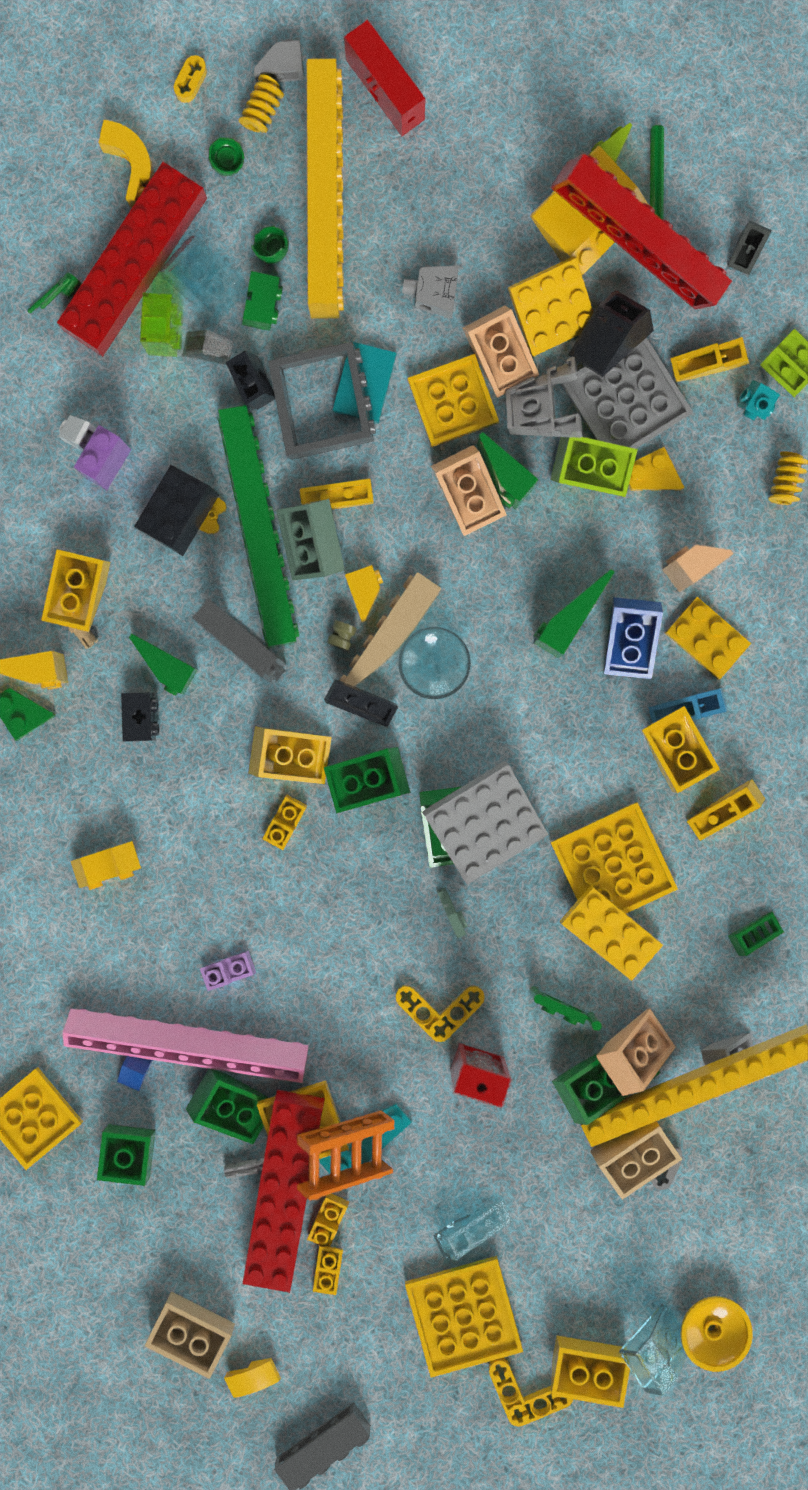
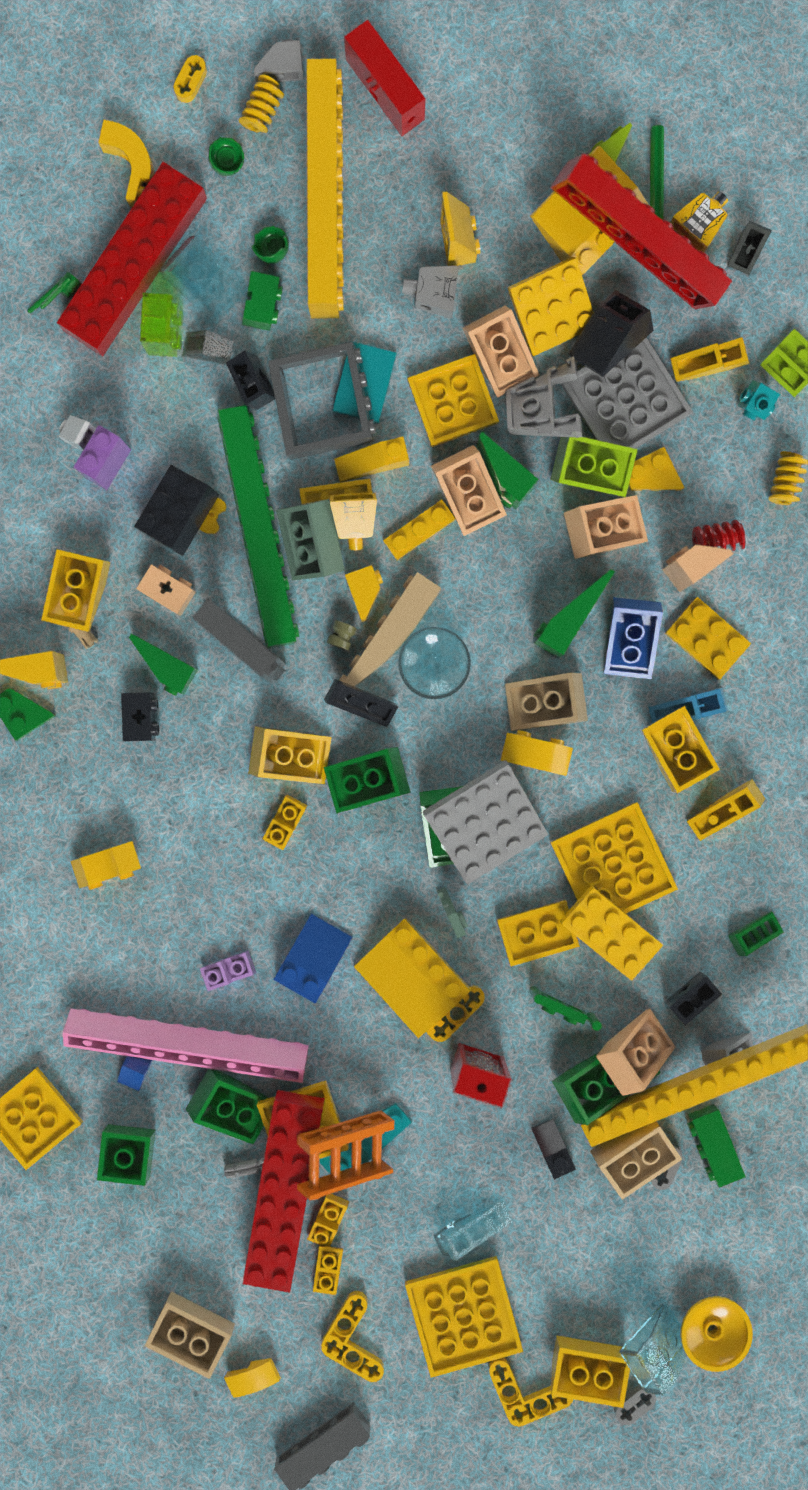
none -> light nougat brick [136,564,196,616]
none -> blue slope [273,913,353,1004]
none -> yellow beam [321,1291,384,1382]
none -> yellow torso [330,492,377,551]
none -> yellow slope [334,436,409,482]
none -> yellow slope [354,918,471,1038]
none -> yellow plate [383,499,455,561]
none -> yellow slope [440,192,480,266]
none -> yellow plate [497,900,580,966]
none -> yellow brick [500,730,573,776]
none -> tan slope [505,672,588,731]
none -> black slope [531,1118,576,1180]
none -> light nougat slope [564,495,648,559]
none -> light grey beam [614,1384,656,1425]
none -> black brick [664,971,722,1026]
none -> torso [670,191,728,253]
none -> green brick [687,1104,746,1188]
none -> red piece [692,520,746,551]

